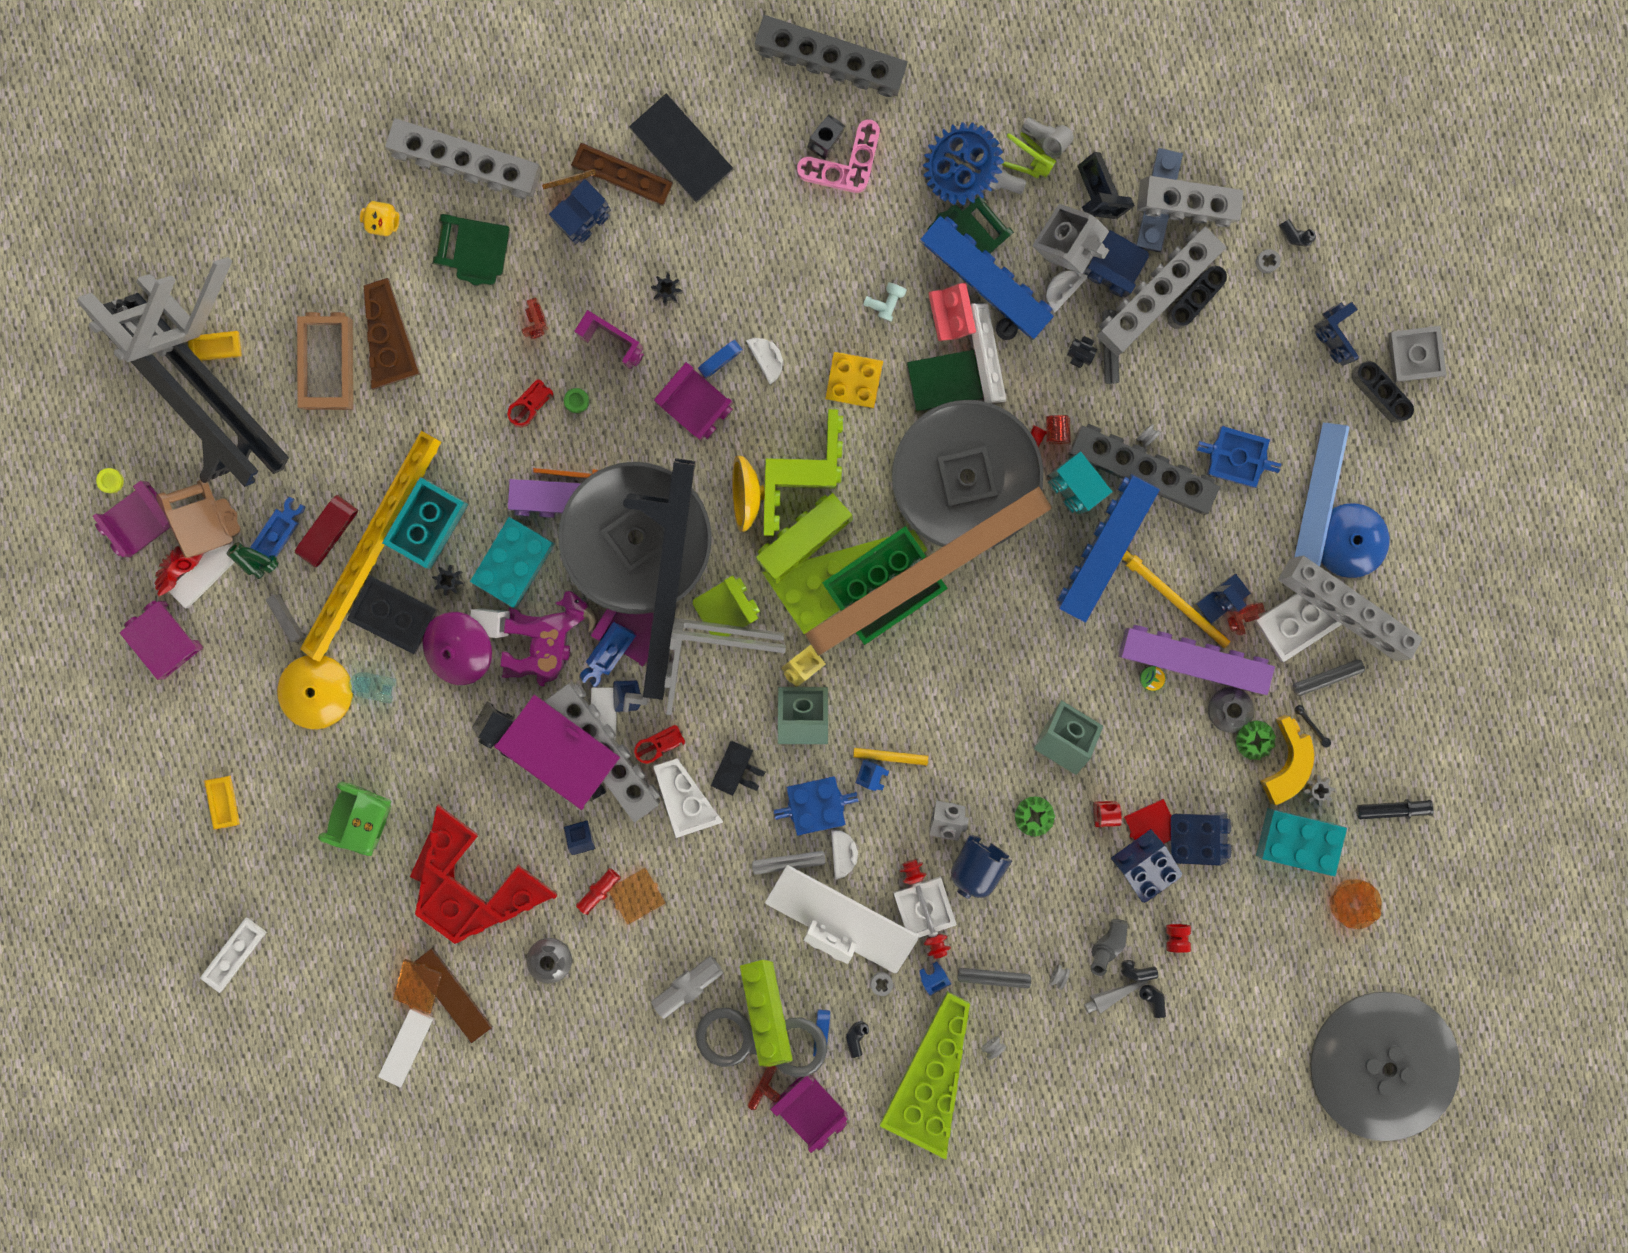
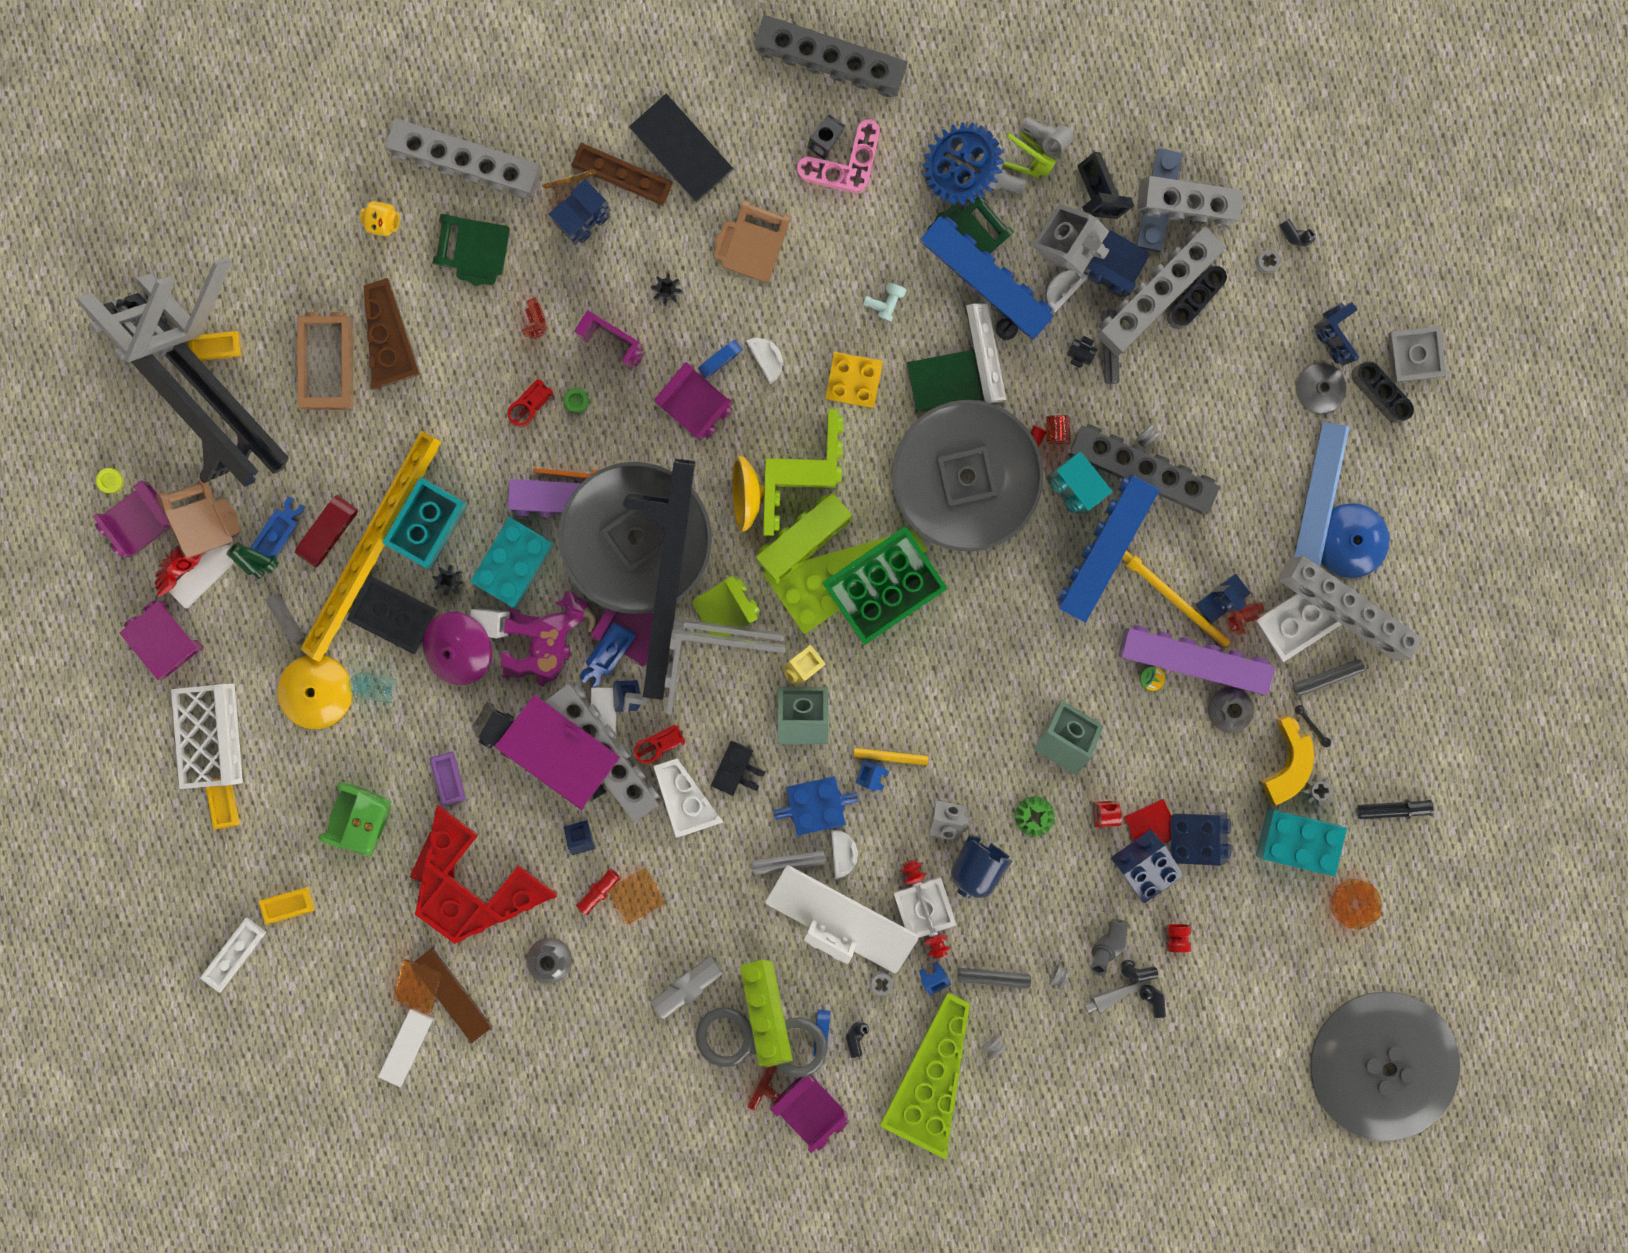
medium nougat beam [805,487,1052,656] -> none
coral bracket [929,283,976,341] -> none
blue plate [1196,426,1281,488] -> none
bright green gear [1236,721,1276,760] -> none
none -> white fence [171,684,243,789]
none -> yellow tile [258,886,315,925]
none -> medium lavender tile [429,752,467,806]
none -> medium nougat piece [714,199,791,282]
none -> flat silver dish [1296,363,1347,413]

